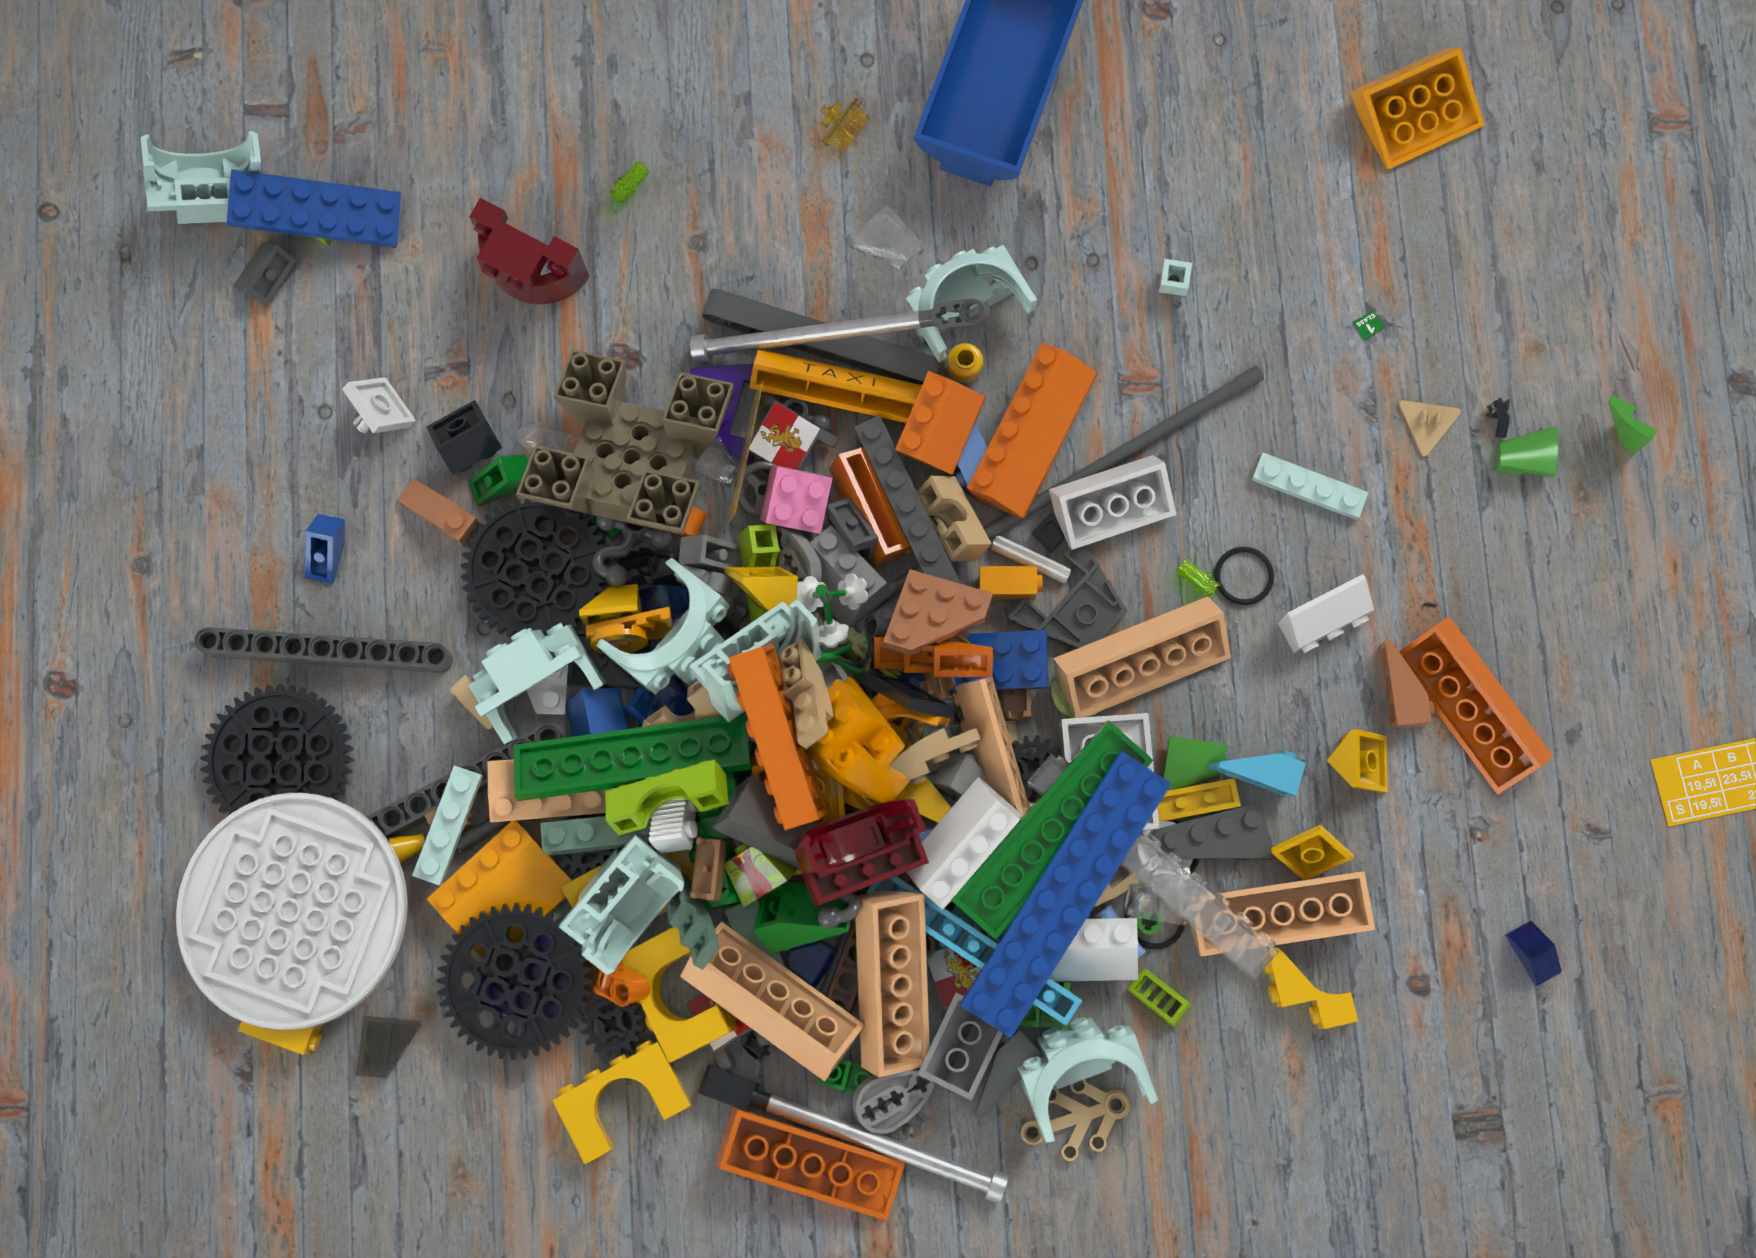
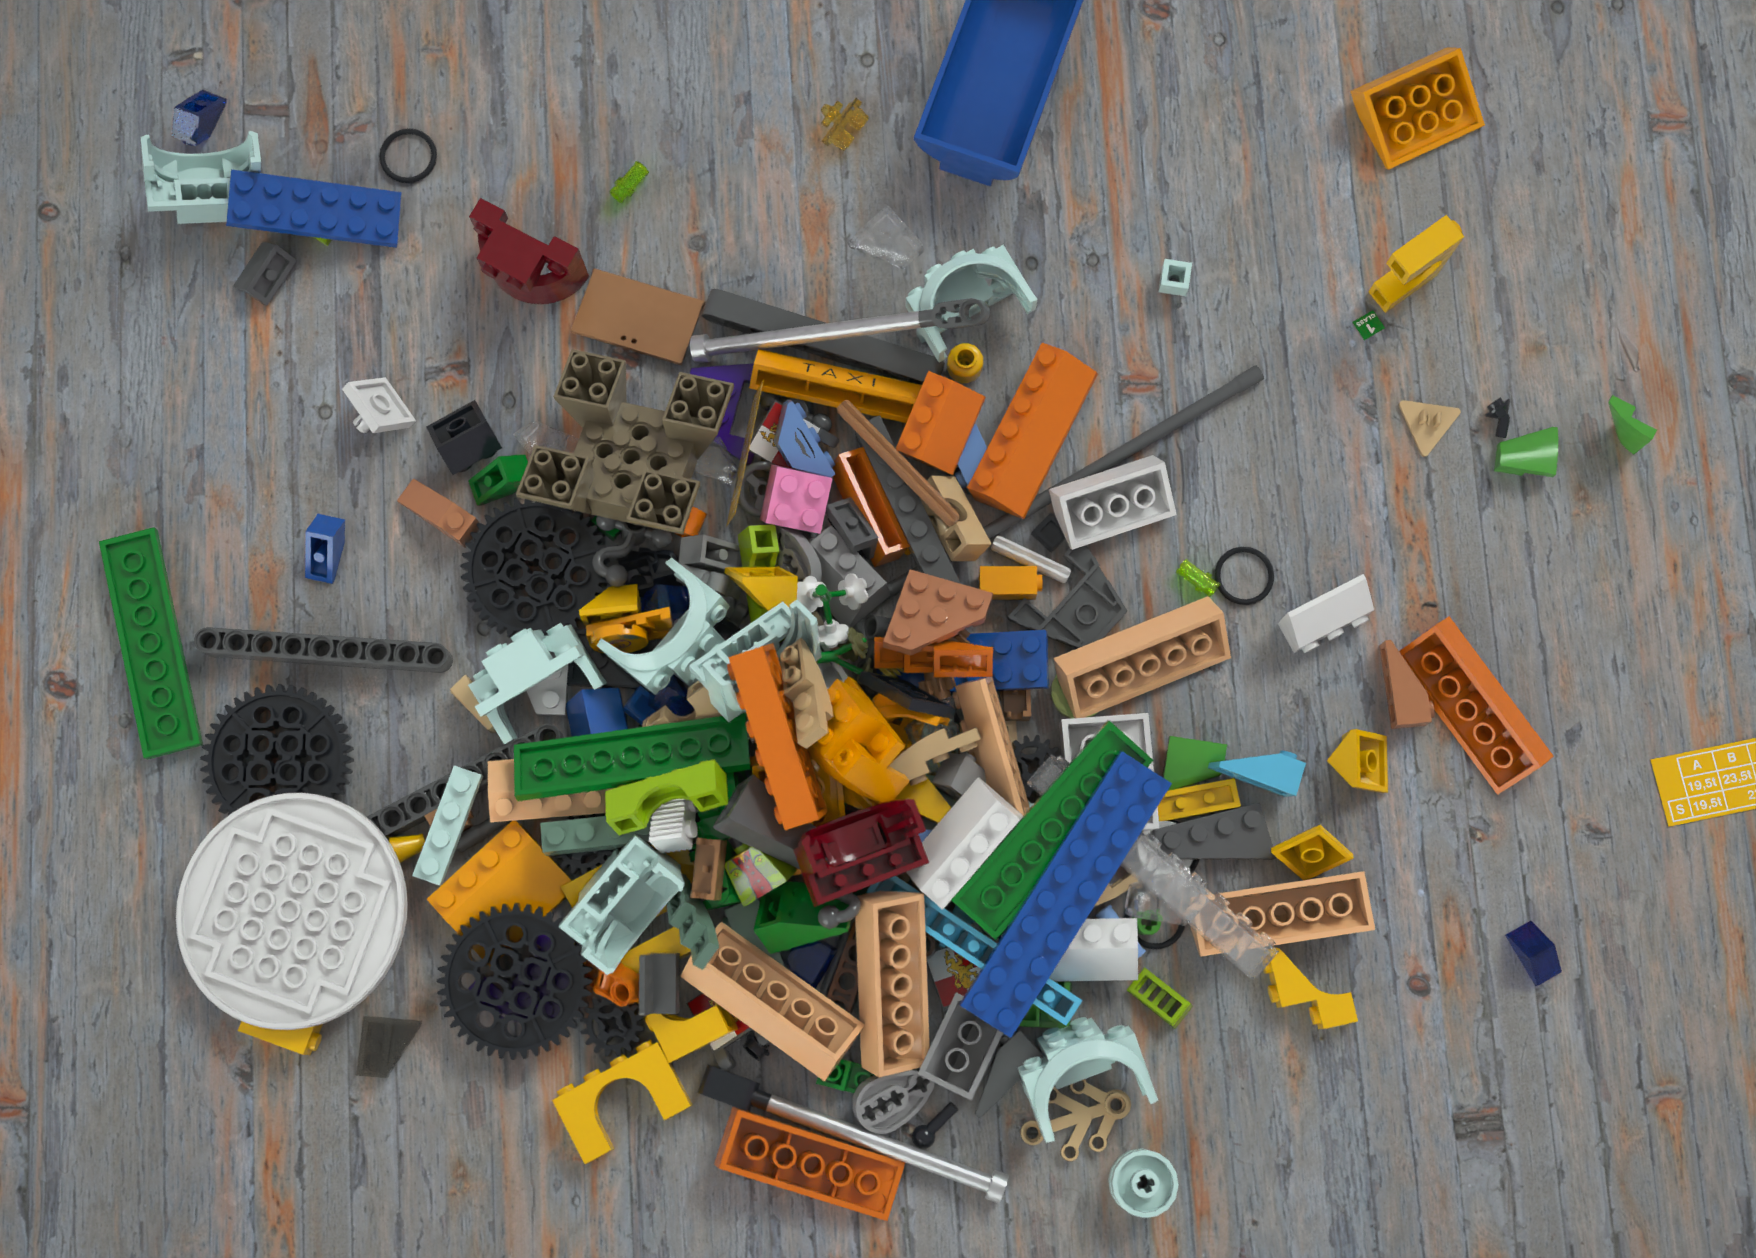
light aqua plate [1252,452,1369,520] -> none
none -> green plate [99,527,203,760]
none -> clear blue slope [171,89,227,146]
none -> black tyre [379,128,437,183]
none -> medium nougat container [571,268,705,366]
none -> dark grey panel [639,953,680,1016]
none -> medium blue slope [773,400,835,477]
none -> medium nougat axle [837,400,960,527]
none -> black bar [912,1101,958,1149]
none -> light aqua wheel [1108,1148,1179,1218]
none -> yellow arch [1368,215,1465,313]

